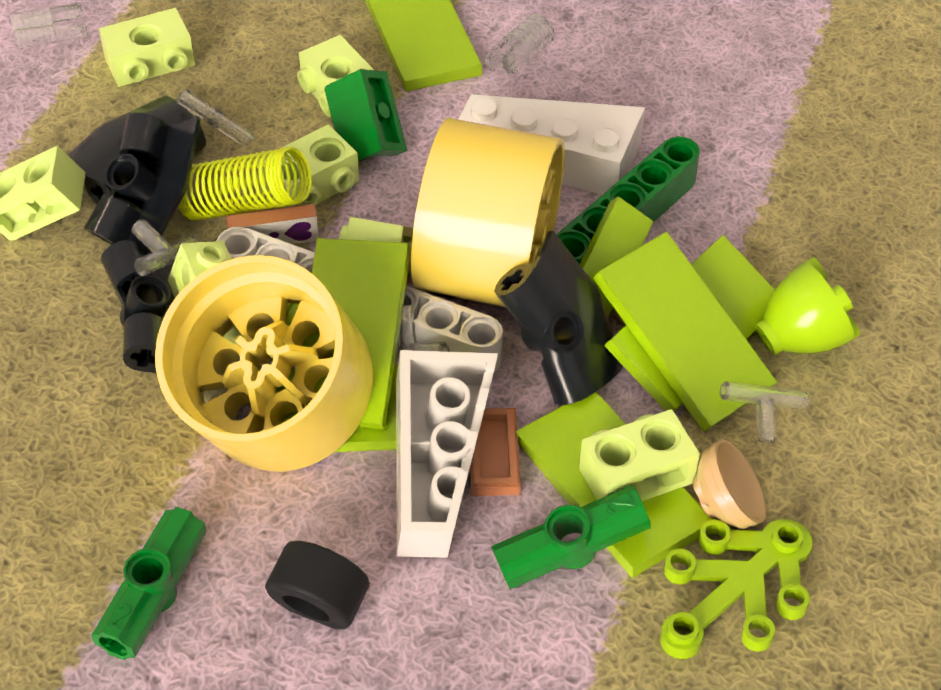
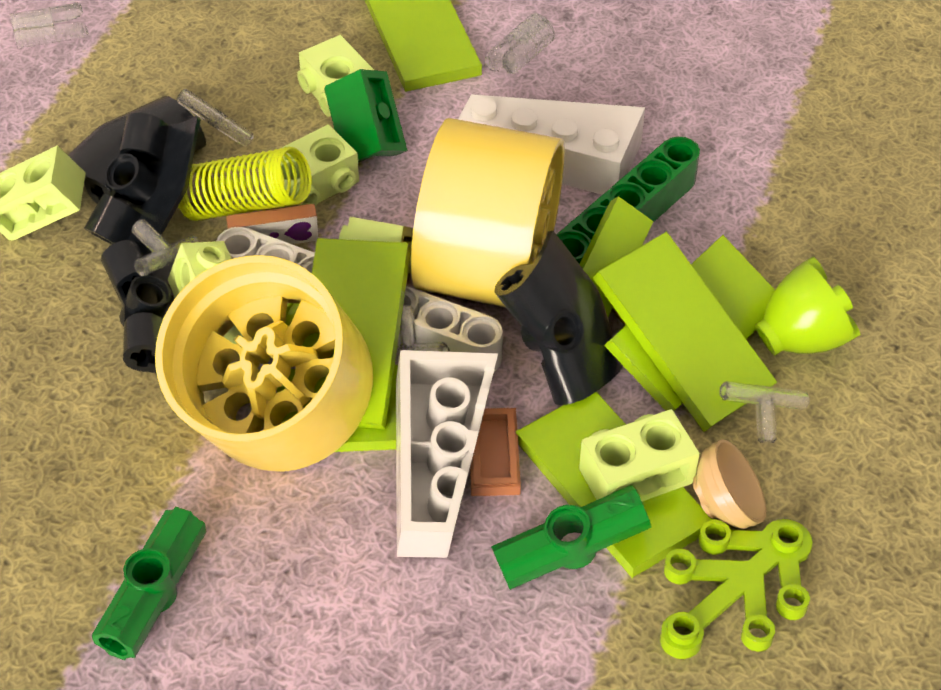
yellowish green brick [99,8,195,87] -> none
black tyre [265,540,370,629] -> none

